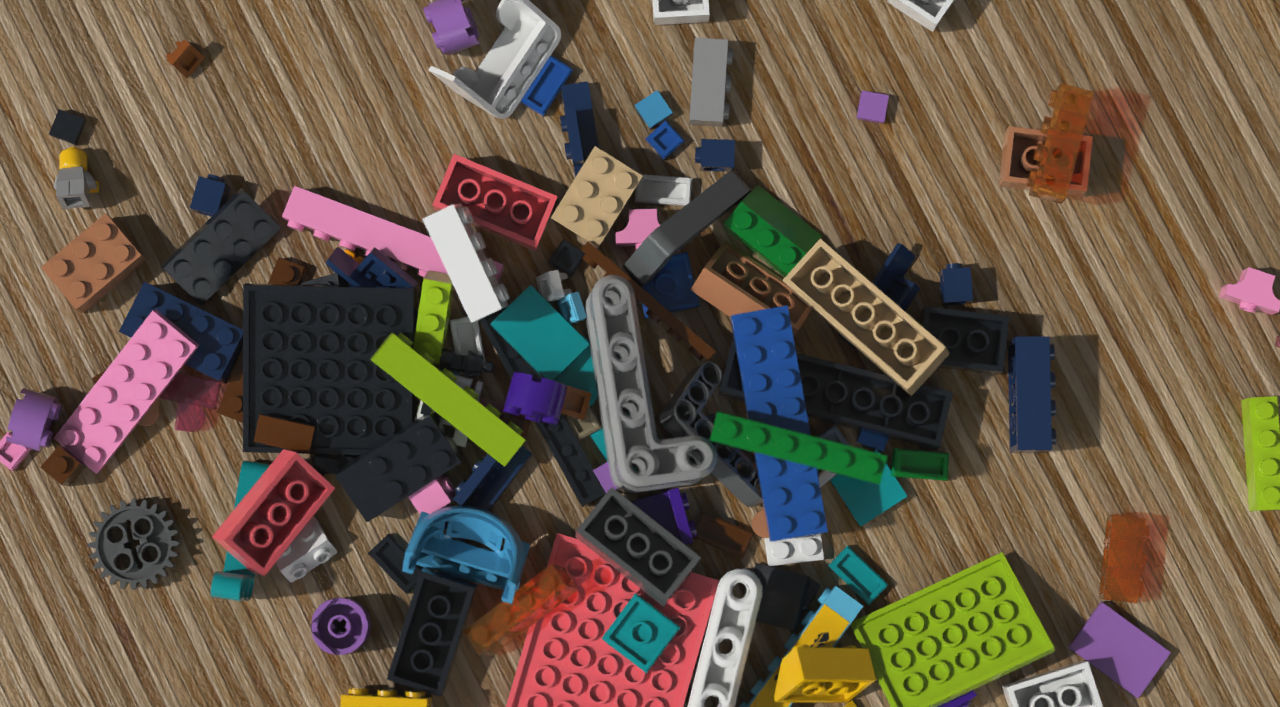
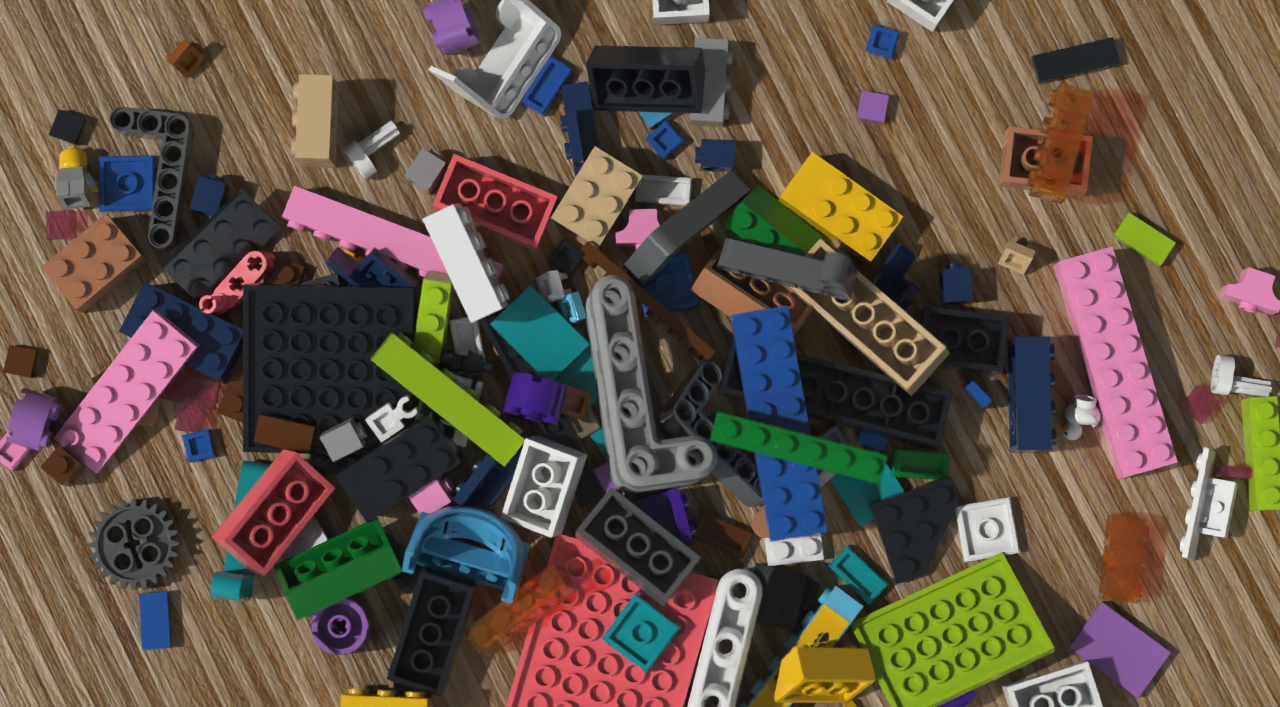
none -> reddish brown tile [3,345,39,378]
none -> clear pink tile [46,210,77,240]
none -> blue tile [99,155,156,213]
none -> dark grey beam [109,107,194,252]
none -> blue tile [139,591,172,650]
none -> blue tile [182,429,217,463]
none -> coral beam [199,251,276,315]
none -> green brick [273,517,402,621]
none -> tan brick [291,74,339,168]
none -> light grey brick [320,417,367,462]
none -> white piece [343,121,400,180]
none -> white plate [365,395,419,443]
none -> light grey brick [404,148,448,195]
none -> white brick [501,435,587,538]
none -> black slope [586,46,705,113]
none -> dark grey beam [717,239,858,300]
none -> yellow brick [778,152,904,265]
none -> blue tile [865,24,900,60]
none -> black plate [868,476,959,584]
none -> white tile [955,497,1020,562]
none -> blue tile [962,381,992,410]
none -> tan tile [998,237,1035,275]
none -> black tile [1031,37,1120,84]
none -> bright pink brick [1053,246,1178,479]
none -> white animal [1060,395,1101,440]
none -> lime tile [1112,213,1176,267]
none -> clear pink tile [1179,384,1220,424]
none -> white bracket [1180,447,1238,561]
none -> white piece [1211,355,1272,397]
none -> clear pink tile [1217,465,1252,480]

